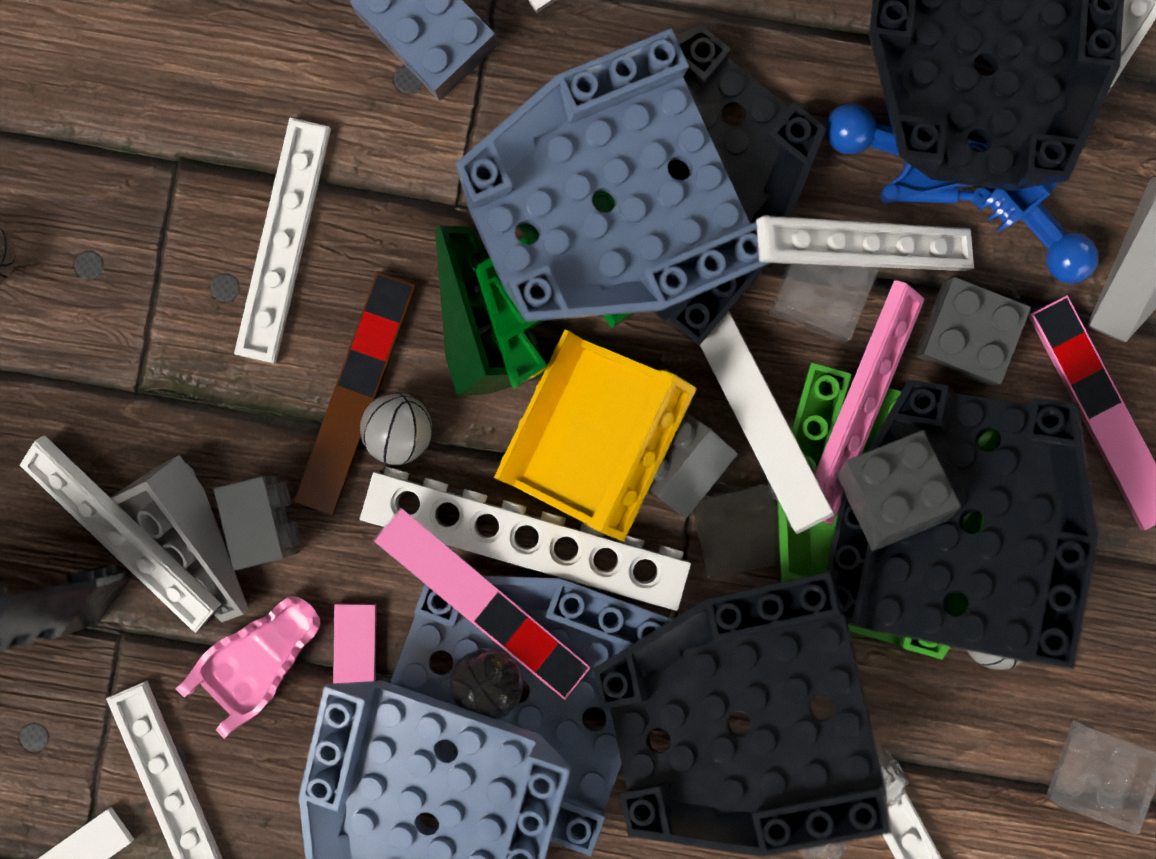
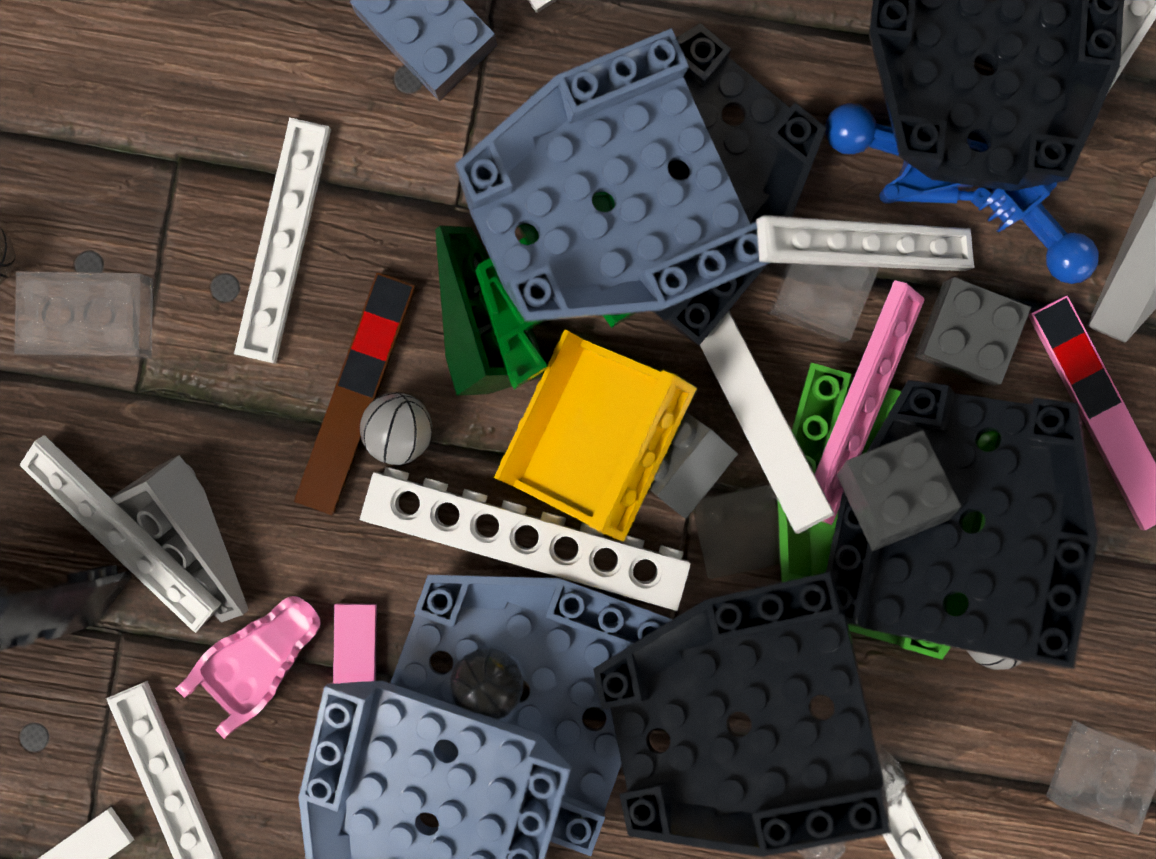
dark grey brick [214,475,300,571] -> none
tile [373,508,591,700] -> none
none -> clear brick [14,271,153,359]

